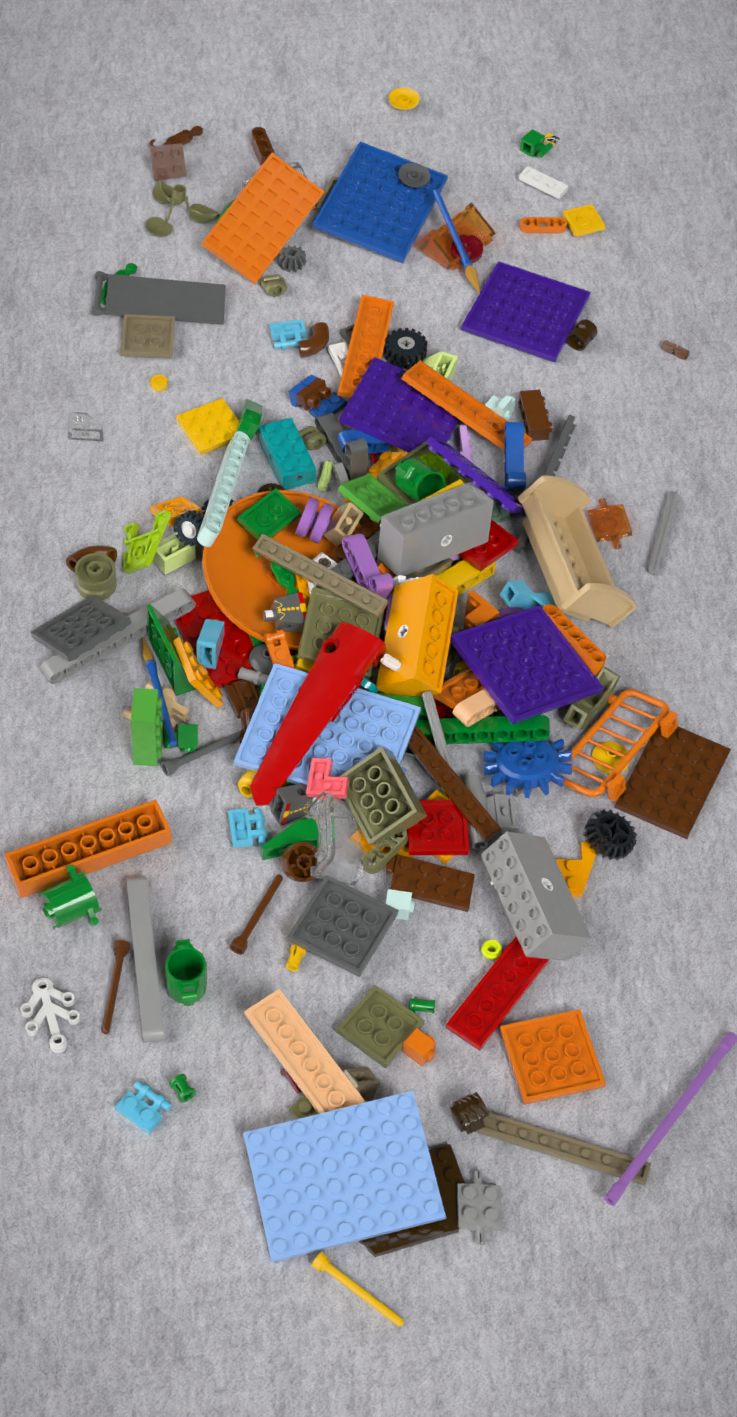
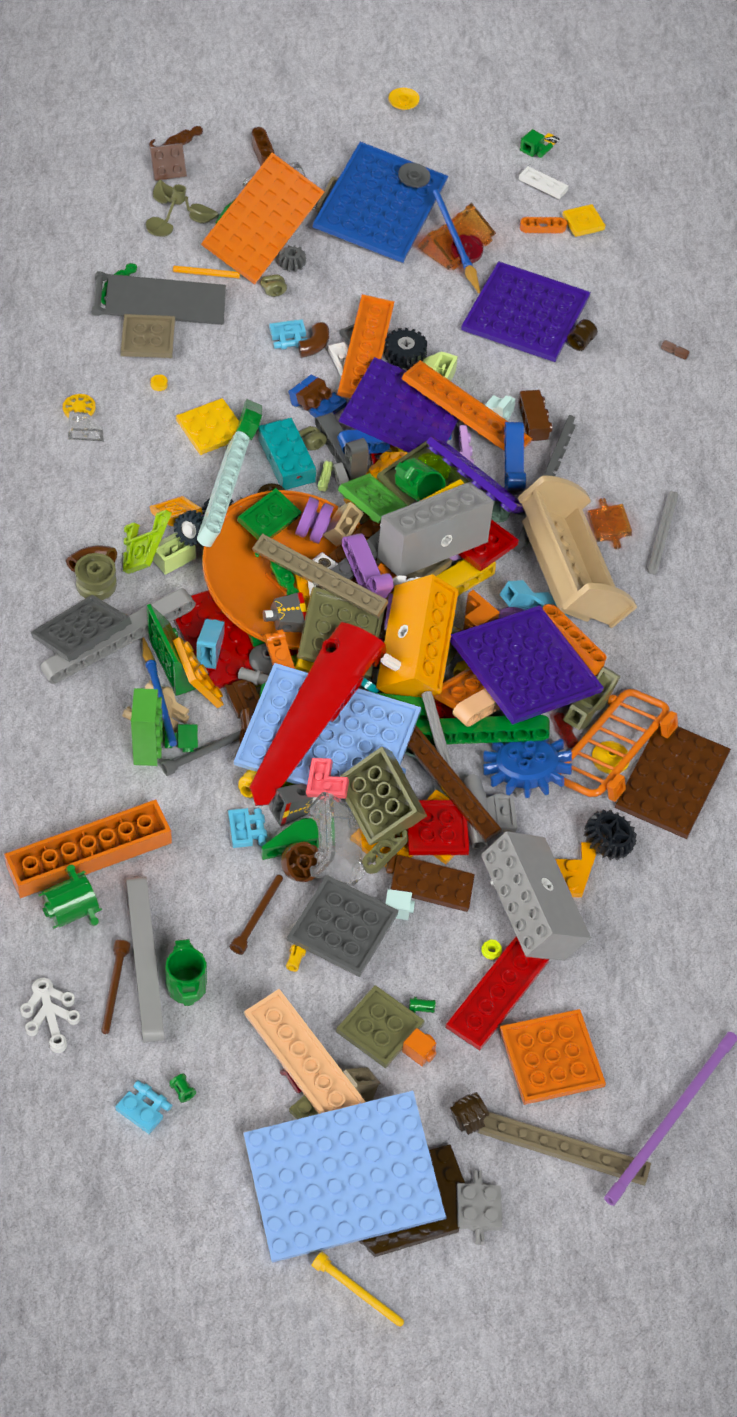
none -> yellow wheel [63,394,96,420]
none -> light orange bar [173,266,240,279]
none -> clear red axle [553,712,578,748]

